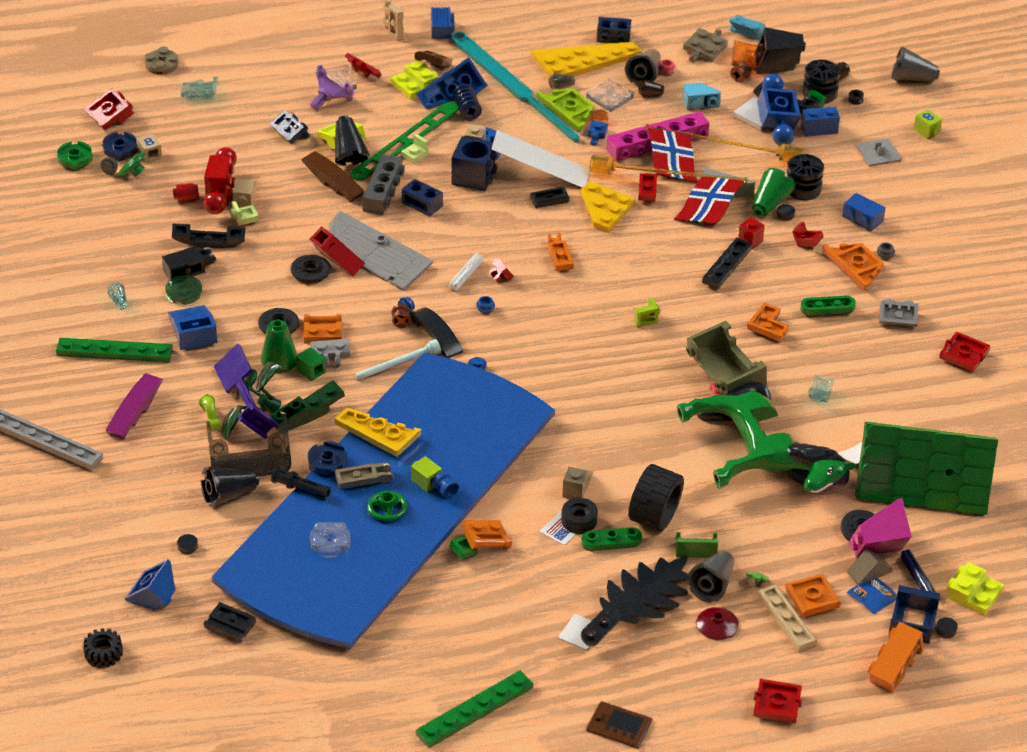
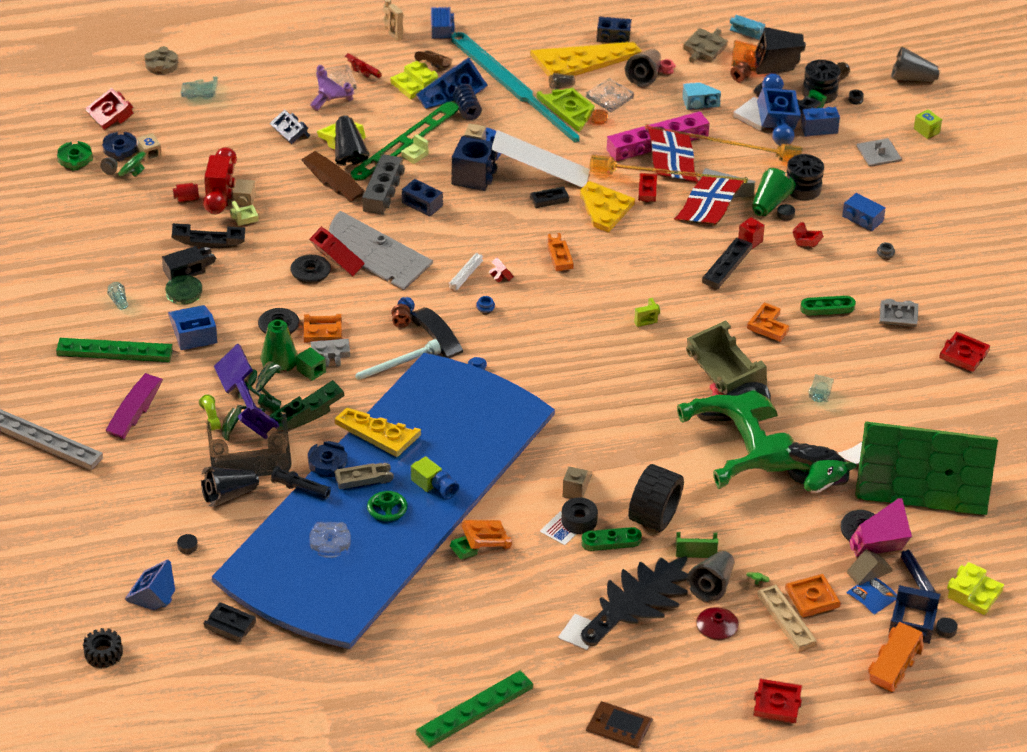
blue plate [588,121,608,145] -> none
dark brown cone [638,79,664,96] -> none
orange wing [822,243,884,290] -> none

